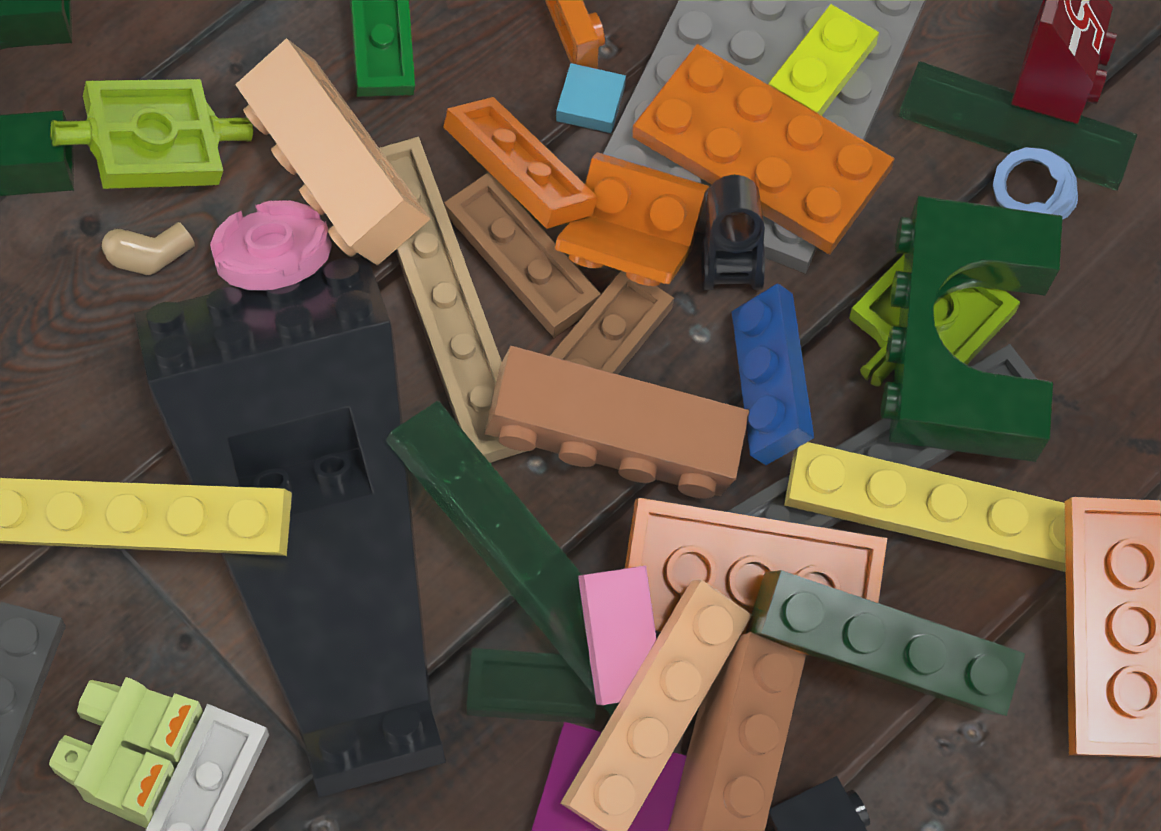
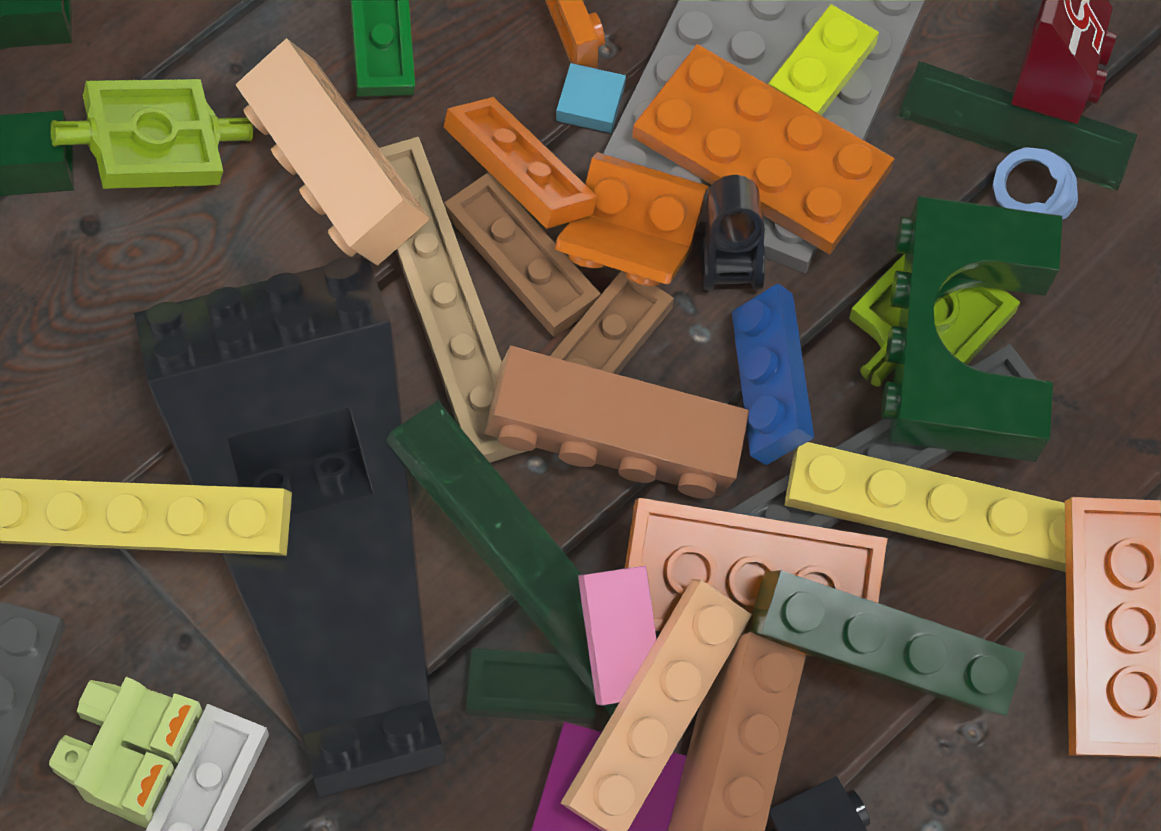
tan arm [102,222,195,275] -> none
bright pink tile [210,200,332,290] -> none

